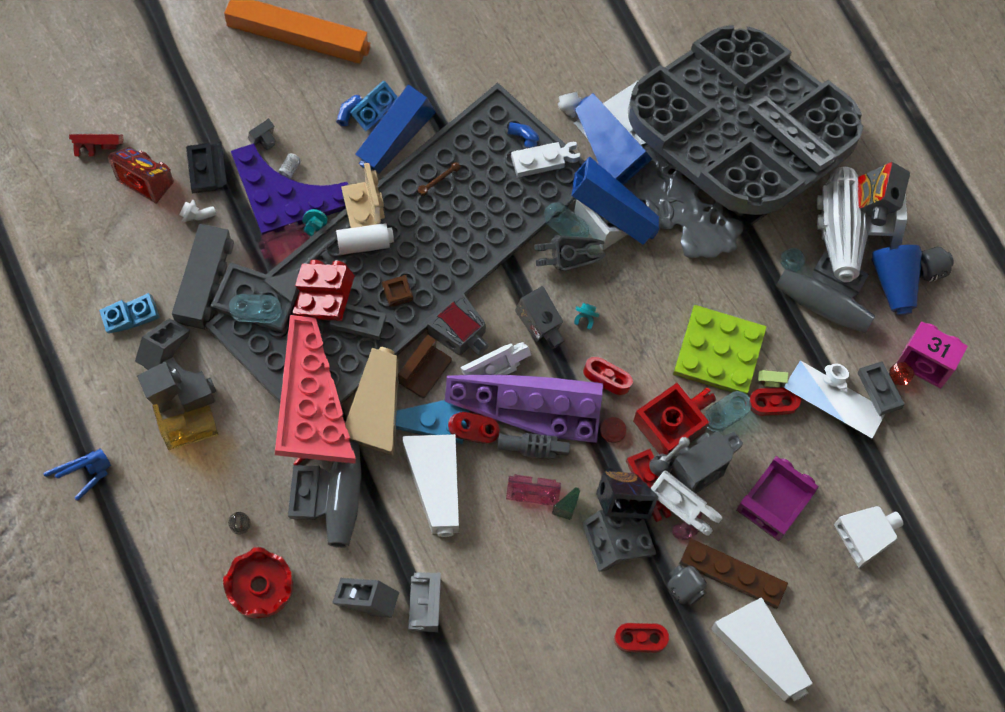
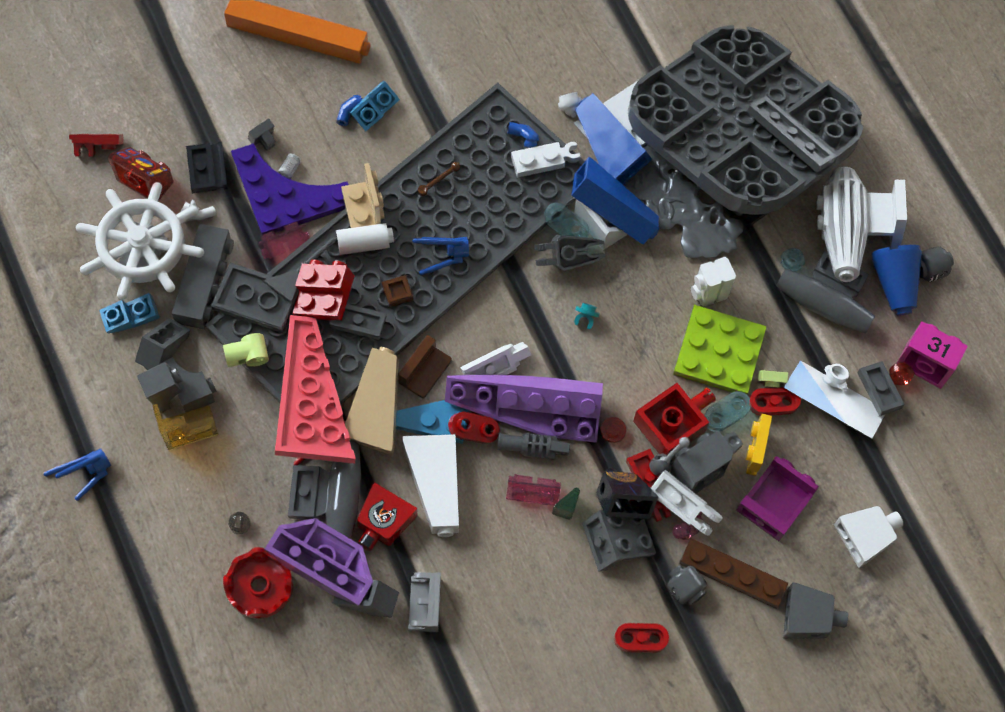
clear light blue plate [229,294,282,323] -> none
teal plate [303,209,328,237] -> none
blue slope [355,84,436,174] -> none
torso [427,293,489,356] -> none
dark grey torso [515,286,564,349] -> none
red plate [583,357,633,395] -> none
white slope [711,597,813,701] -> none
dark grey torso [858,162,910,226] -> none
none -> white piece [76,182,204,300]
none -> yellowish green piece [223,333,269,368]
none -> medium lavender wedge [264,518,373,606]
none -> red torso [357,482,418,551]
none -> blue plant [412,237,469,275]
none -> white brick [691,257,736,307]
none -> yellow plate [745,414,772,476]
none -> dark grey torso [783,582,848,639]

